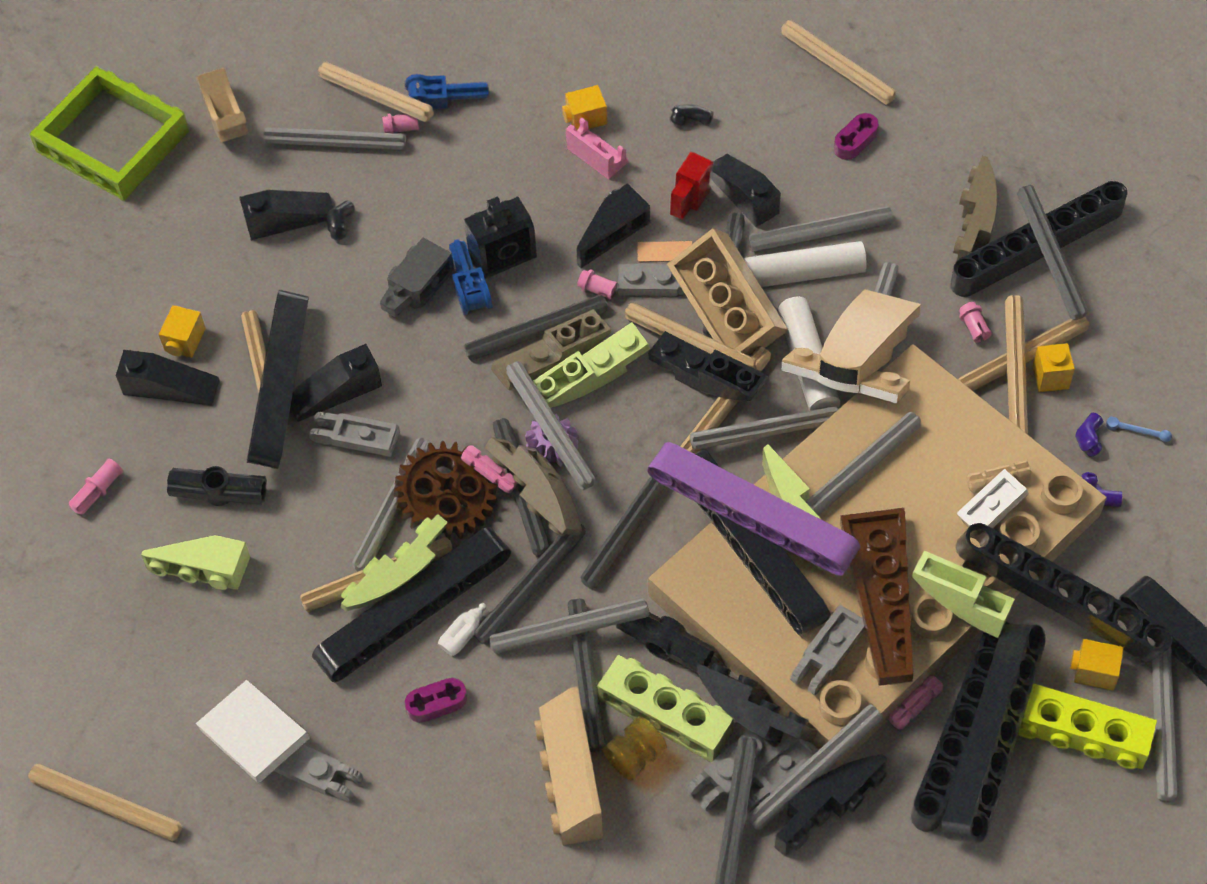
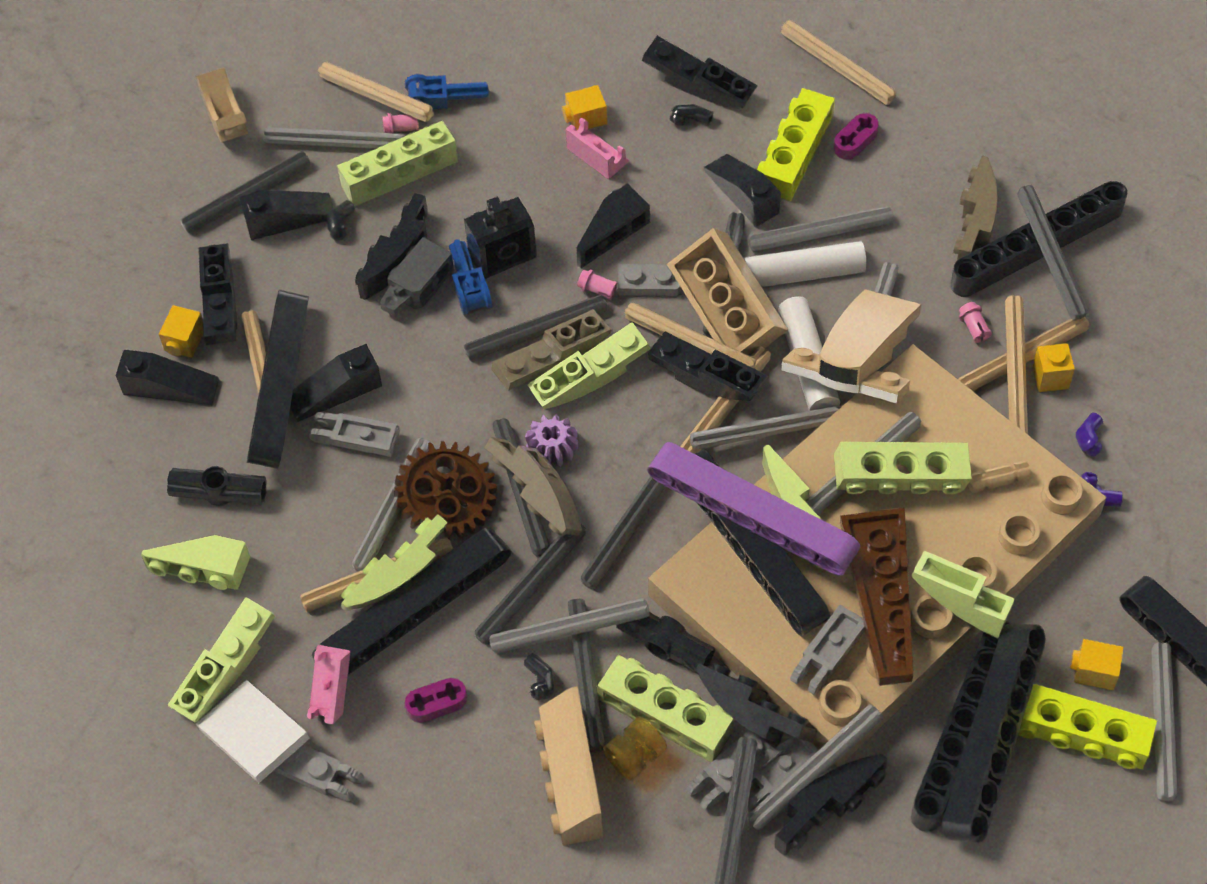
tan axle [28,764,182,841] -> none
lime window [29,66,189,201] -> none
bright pink axle [69,459,123,515] -> none
white piece [438,603,487,656] -> none
bright pink axle [461,446,517,493] -> none
light grey axle [506,361,595,490] -> none
light nougat sticker [637,241,692,262] -> none
red piece [670,152,714,220] -> none
bright pink axle [889,676,943,730] -> none
black beam [956,523,1173,662] -> none
white plate [957,469,1029,528] -> none
medium blue hinge [1106,416,1172,442] -> none
none -> yellowish green slope [168,597,275,723]
none -> dark grey axle [181,151,310,233]
none -> black slope [199,243,238,345]
none -> bright pink hinge [307,645,351,724]
none -> yellowish green brick [337,120,458,207]
none -> black slope [355,193,428,300]
none -> black arm [524,653,554,701]
none -> black slope [642,35,758,108]
none -> neon yellow brick [757,88,835,201]
none -> yellowish green brick [834,442,972,494]

